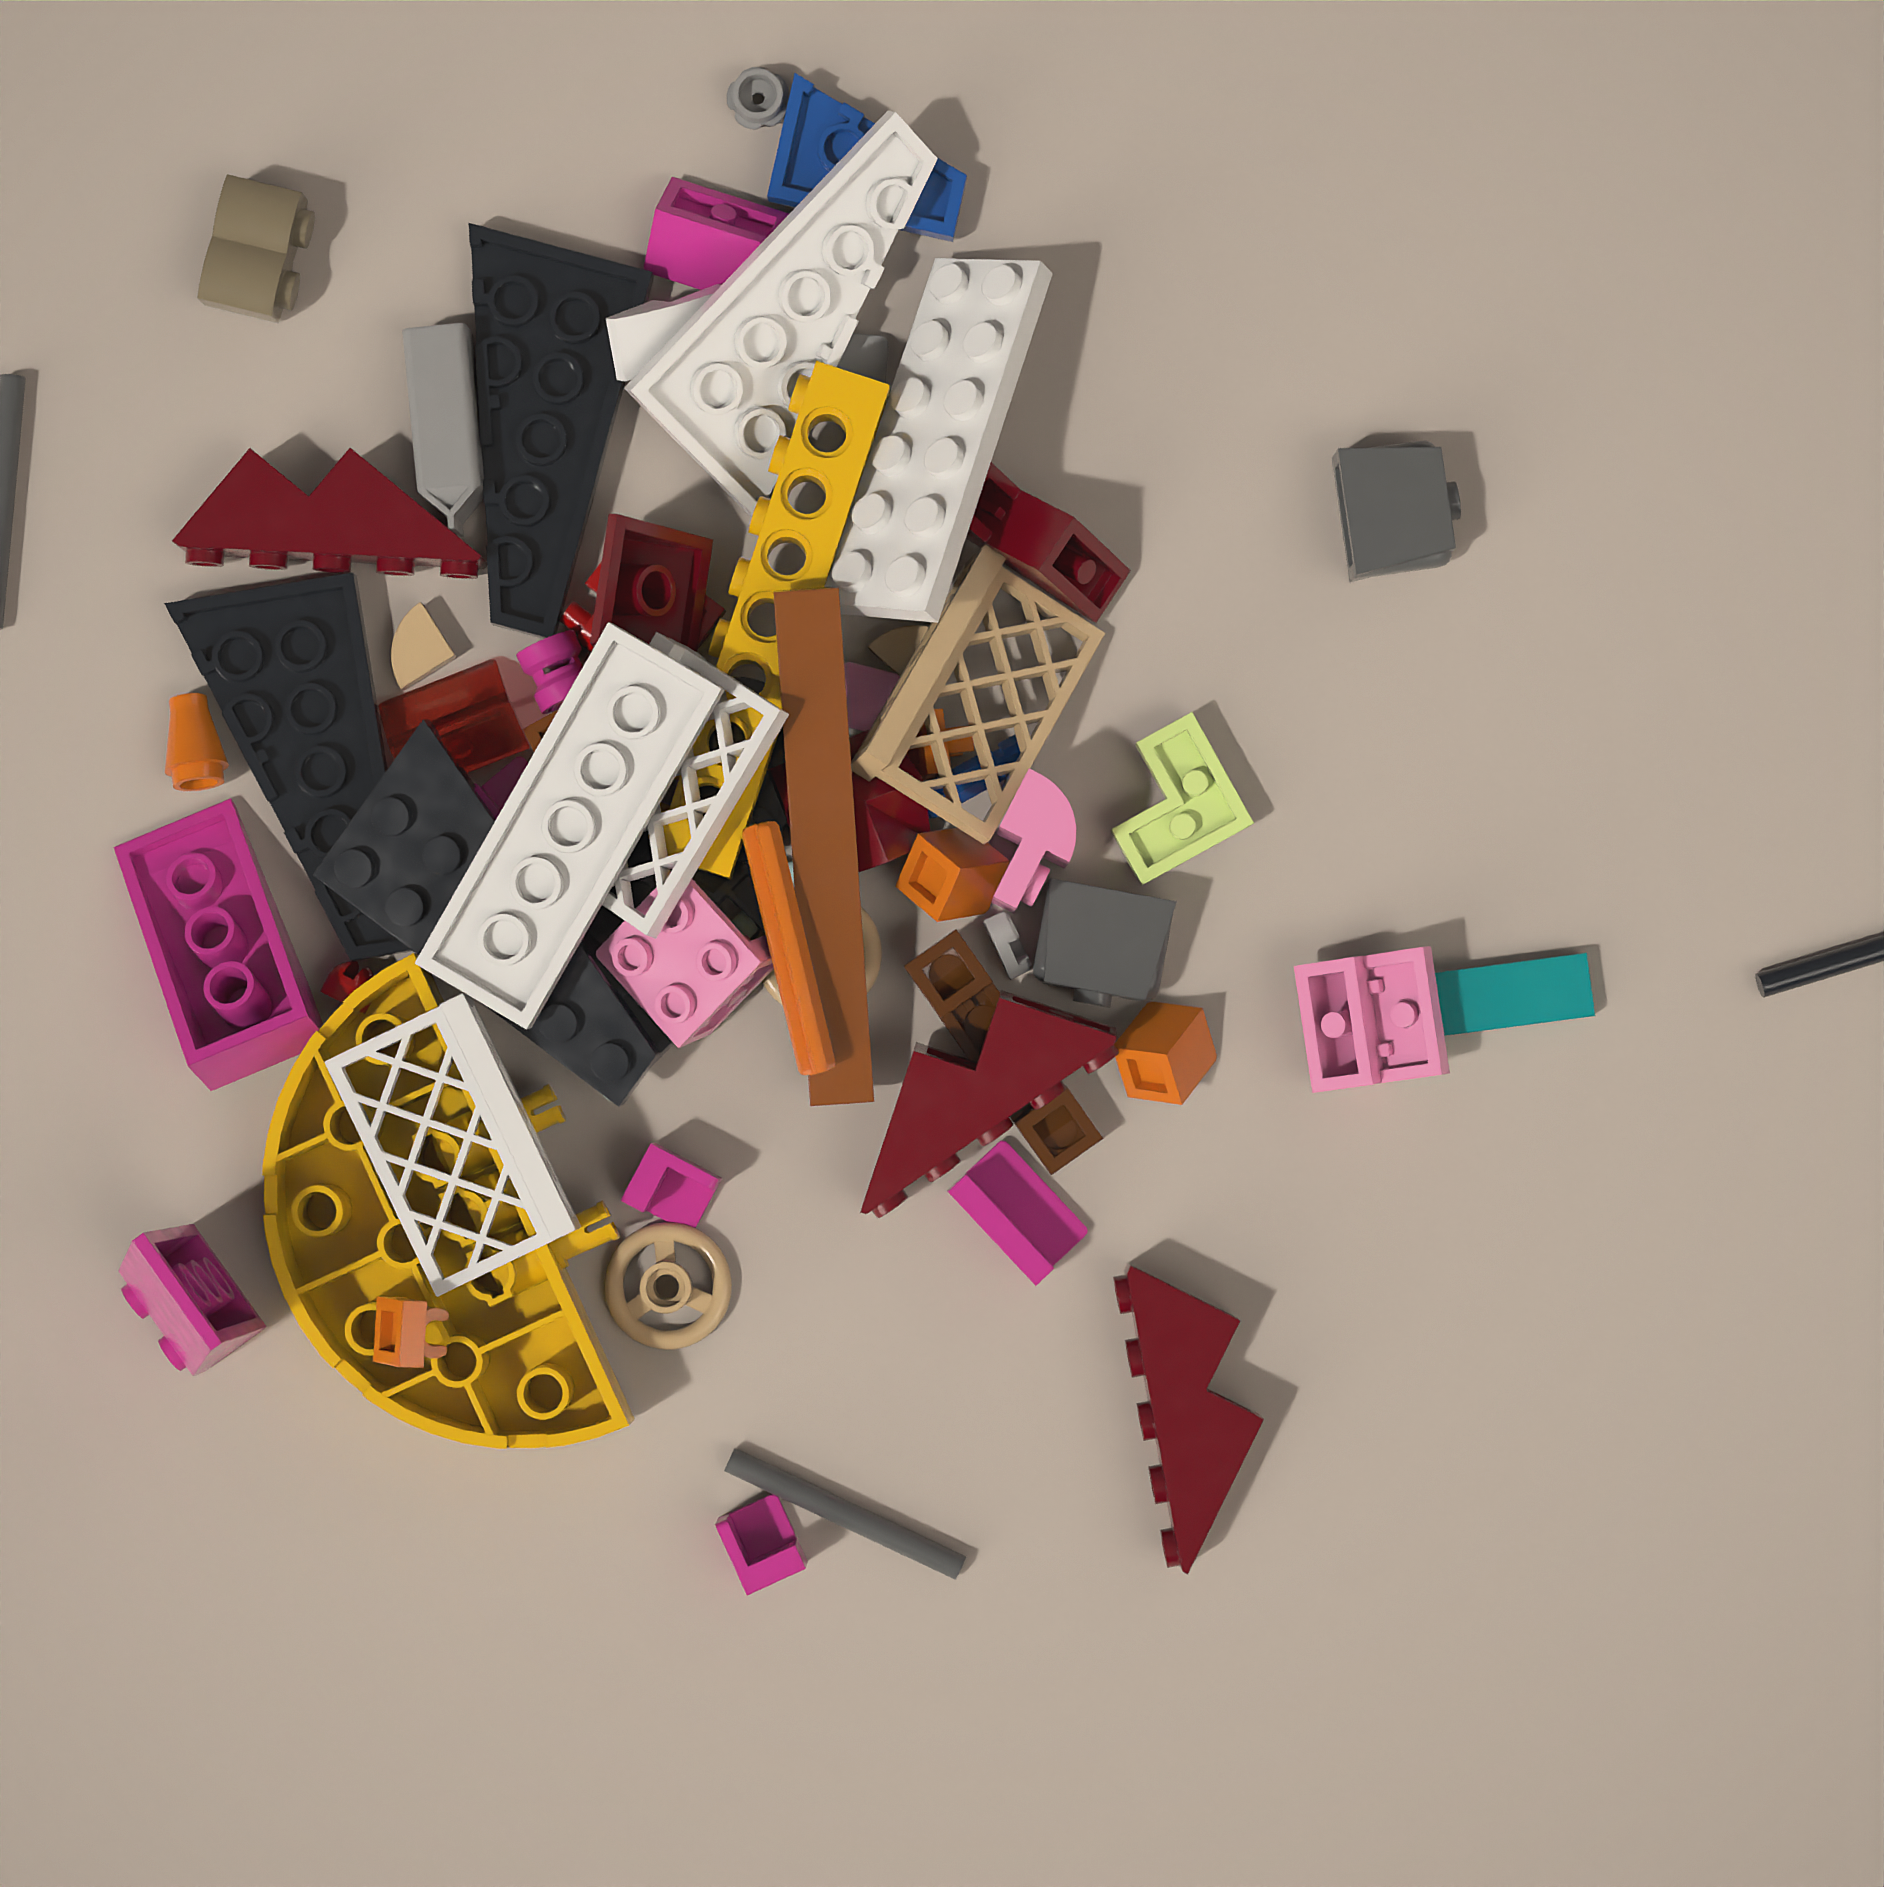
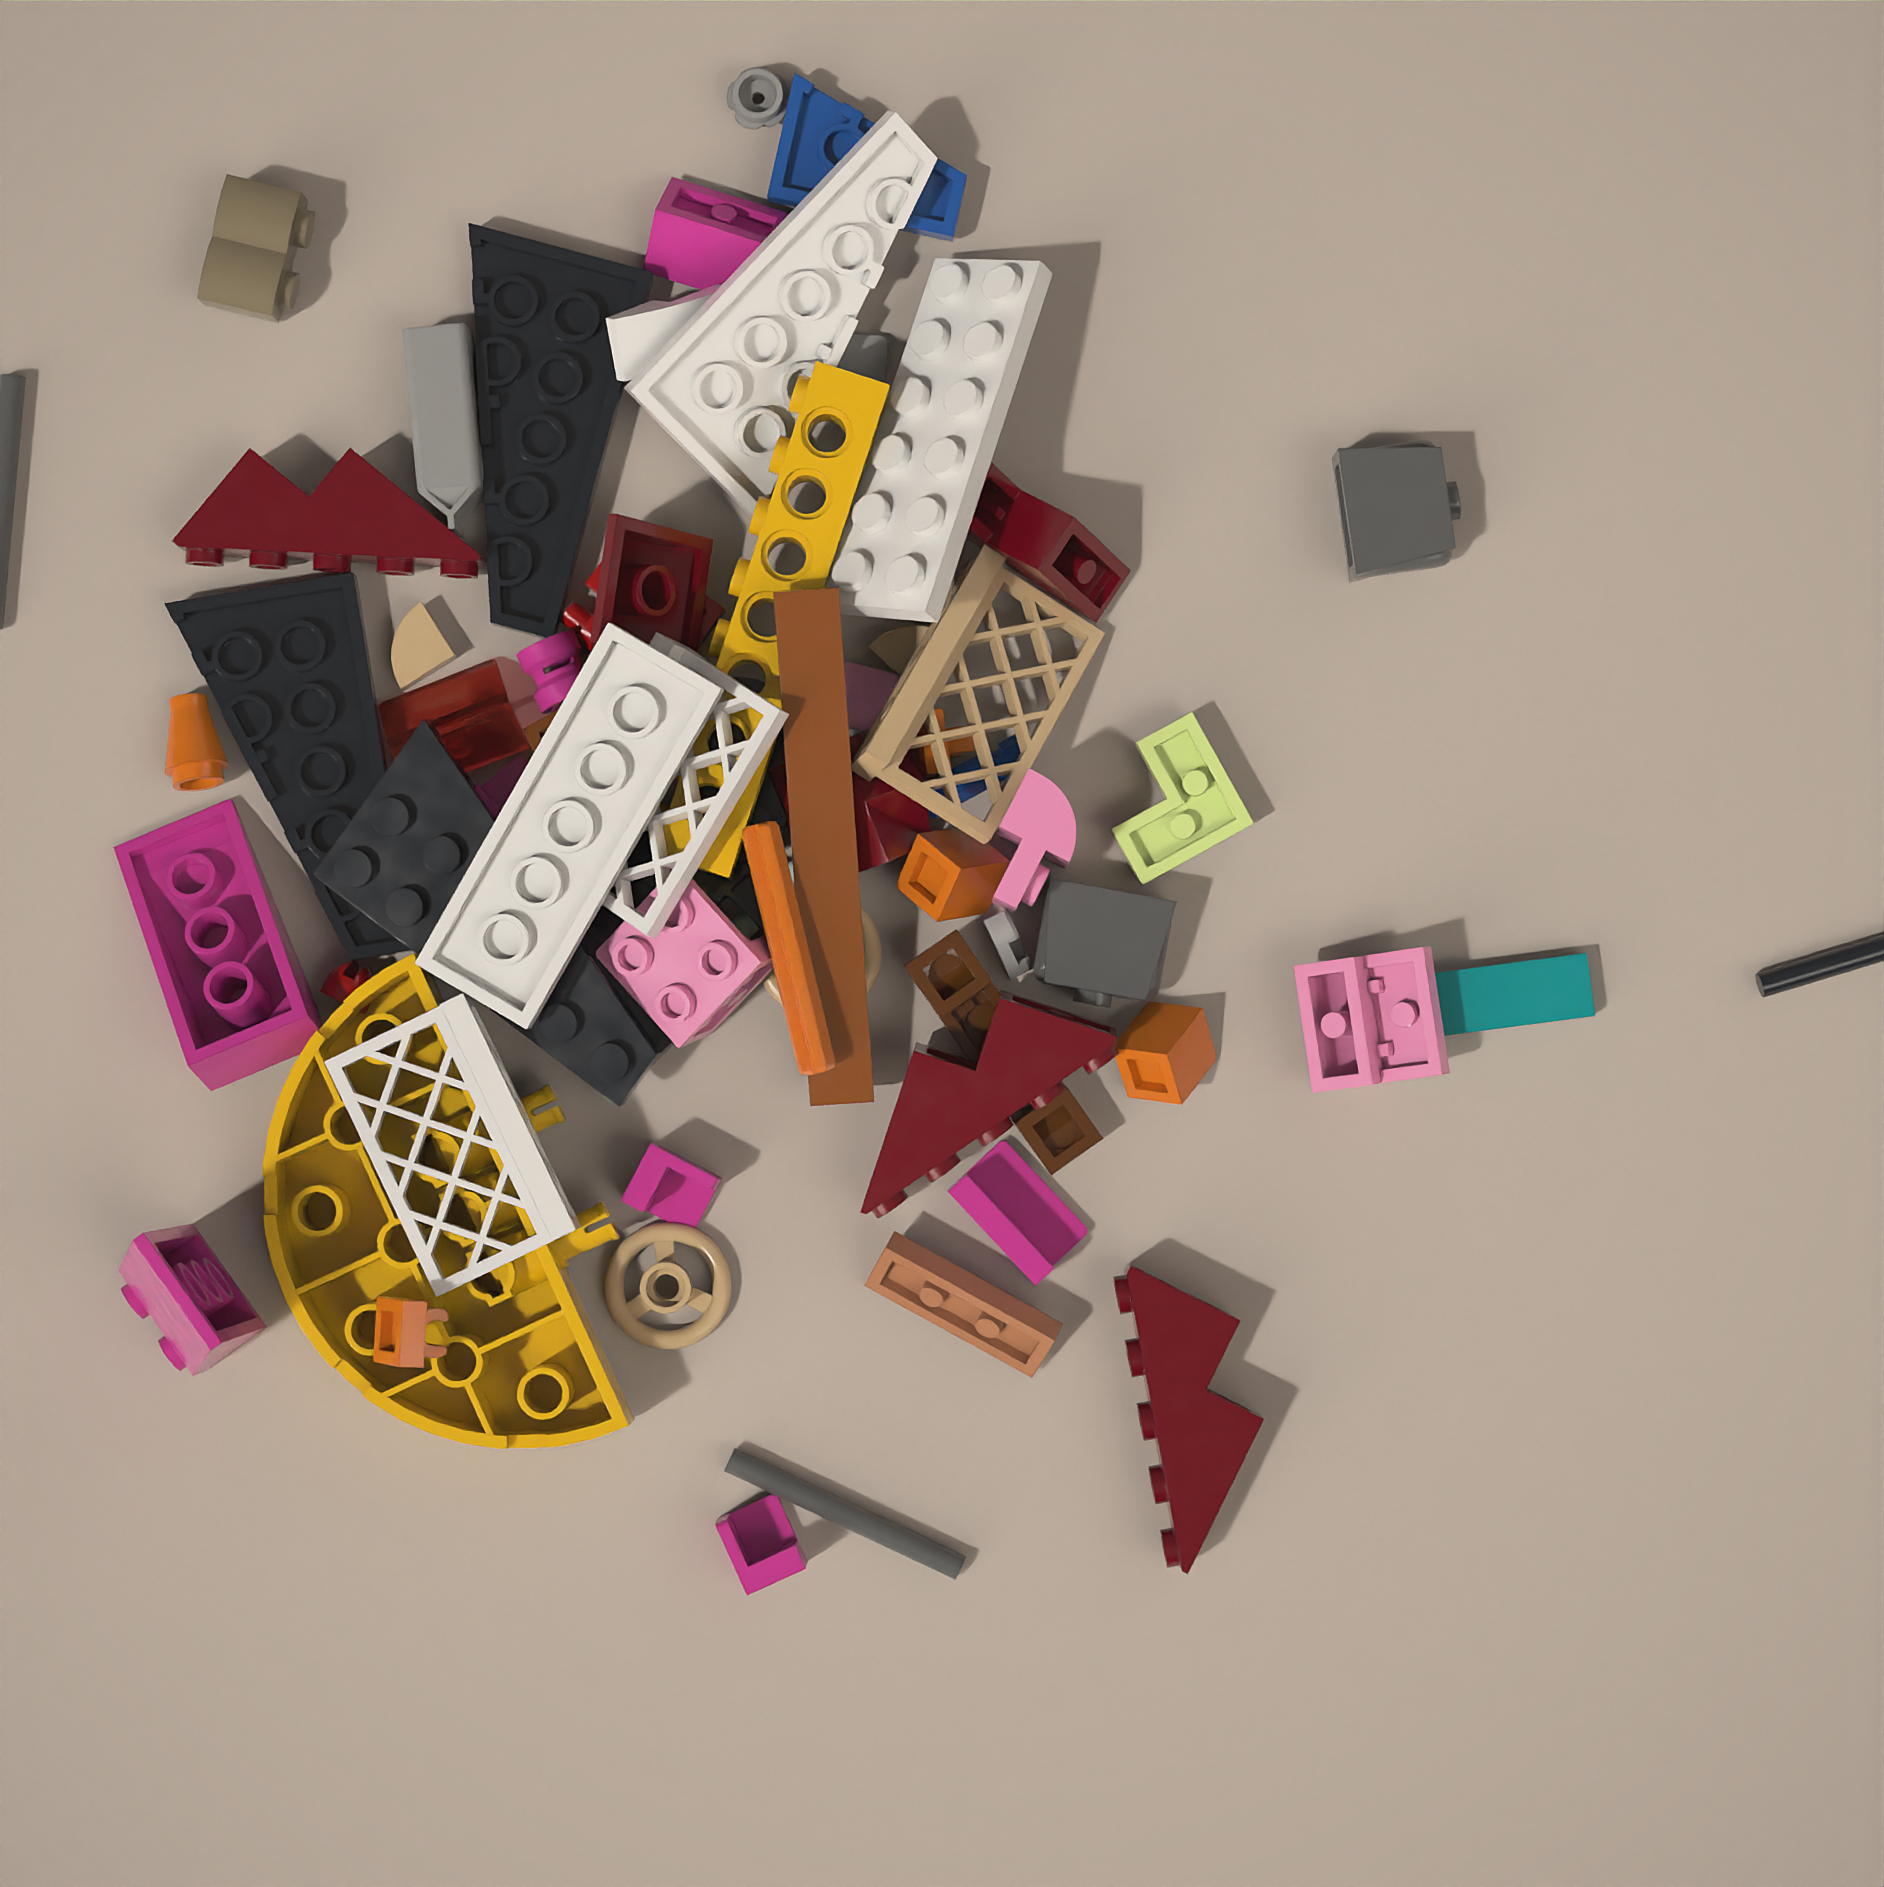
none -> nougat plate [864,1231,1063,1378]

